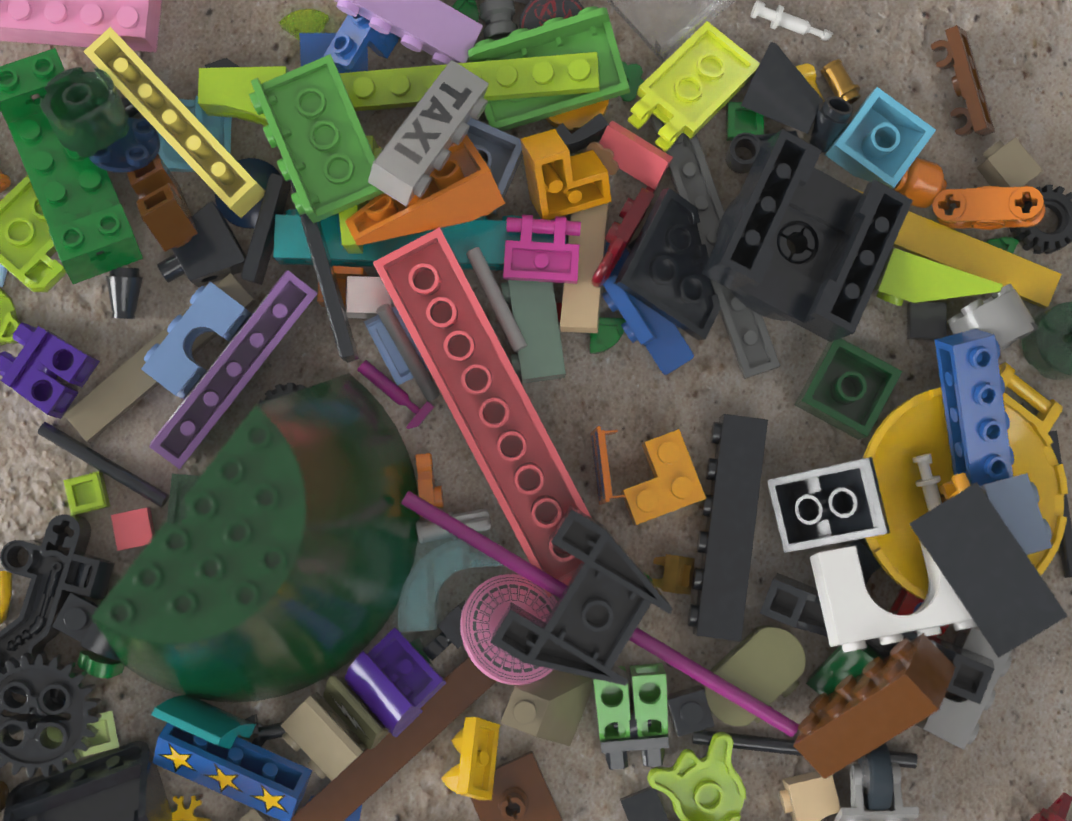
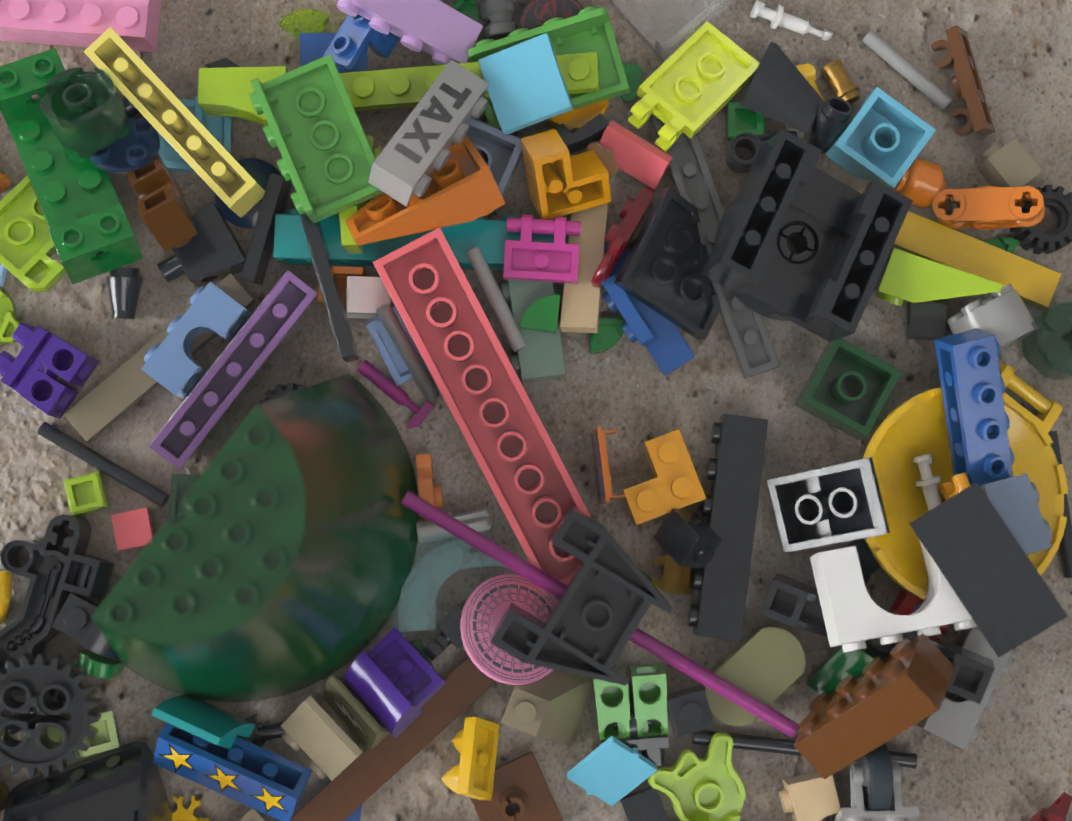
none -> medium azure slope [479,33,573,135]
none -> green tile [520,295,560,333]
none -> medium azure piece [567,736,657,806]
none -> black brick [653,508,722,569]
none -> light grey bar [862,30,952,110]

